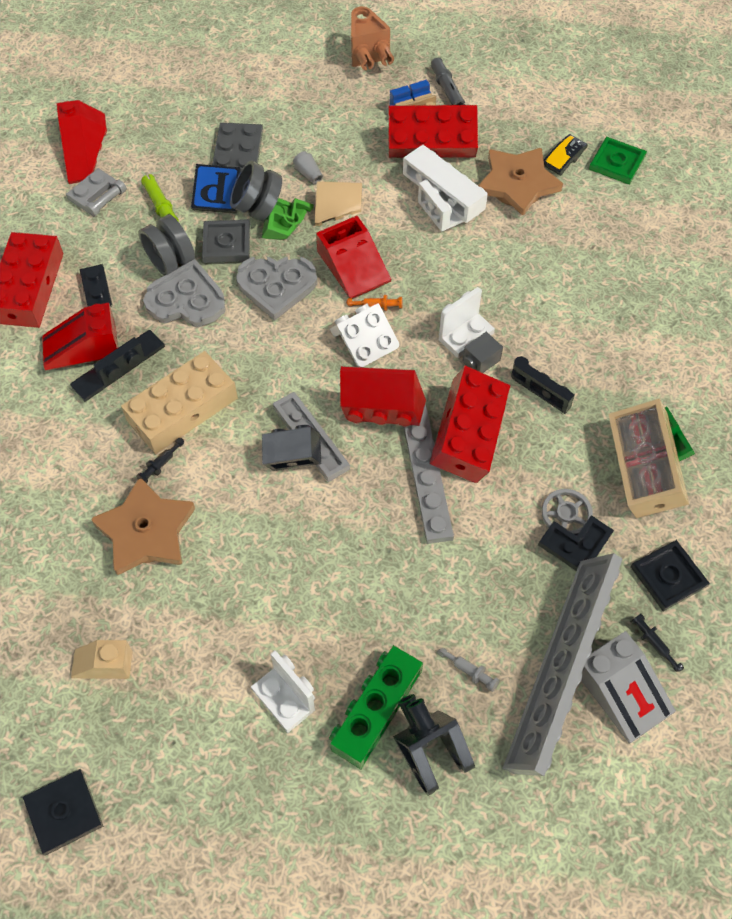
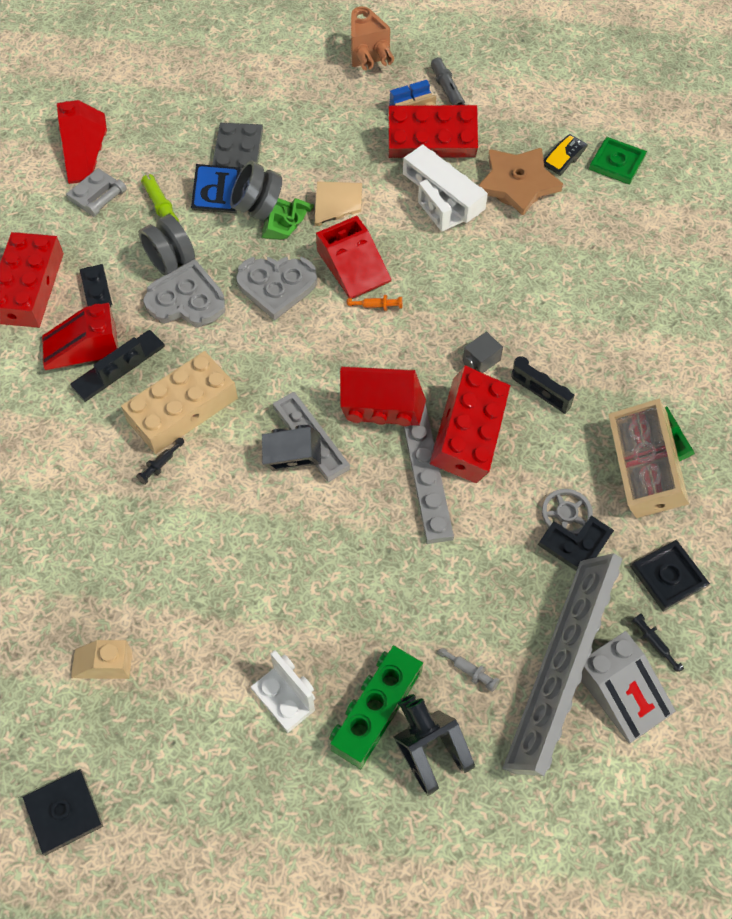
medium nougat plate [91,479,195,575] -> none
dark grey plate [202,219,250,263] -> none
light grey cone [293,151,323,185] -> none
white bracket [330,303,399,367] -> none
white bracket [439,287,495,358] -> none

